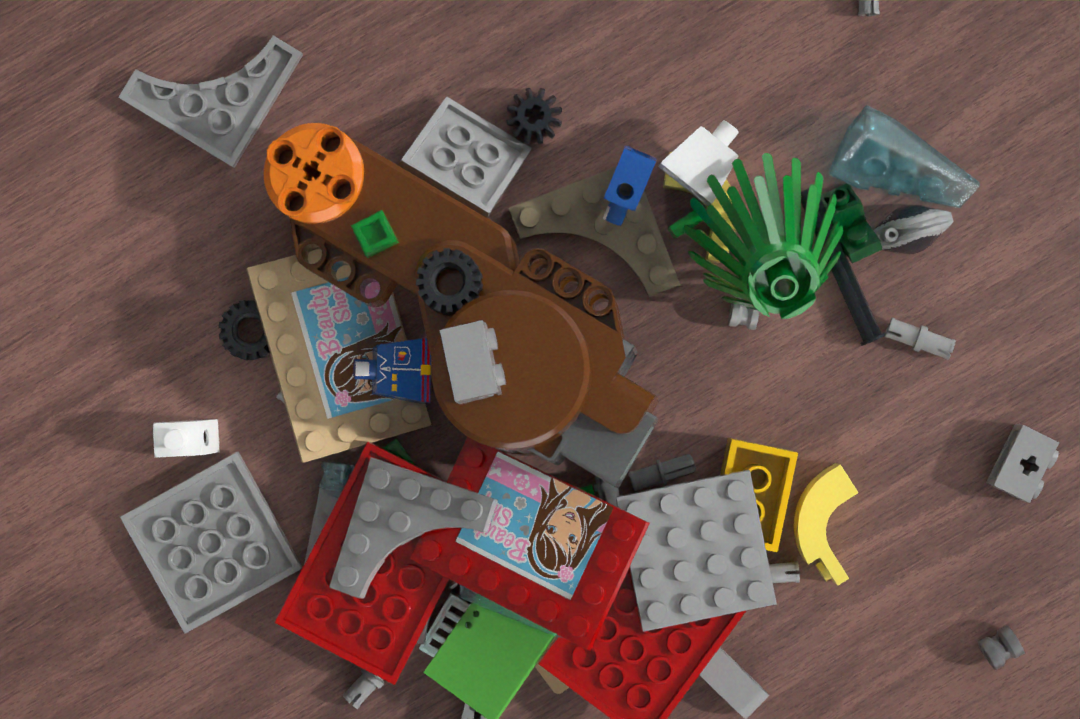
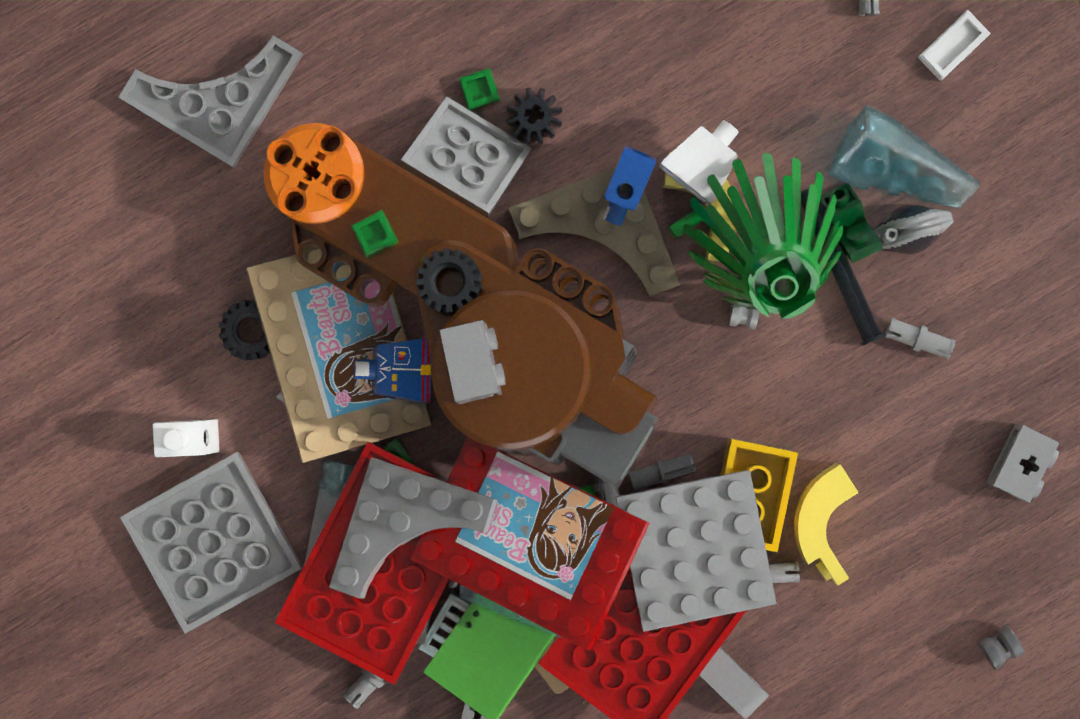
none -> green tile [458,68,500,111]
none -> white tile [918,10,991,81]

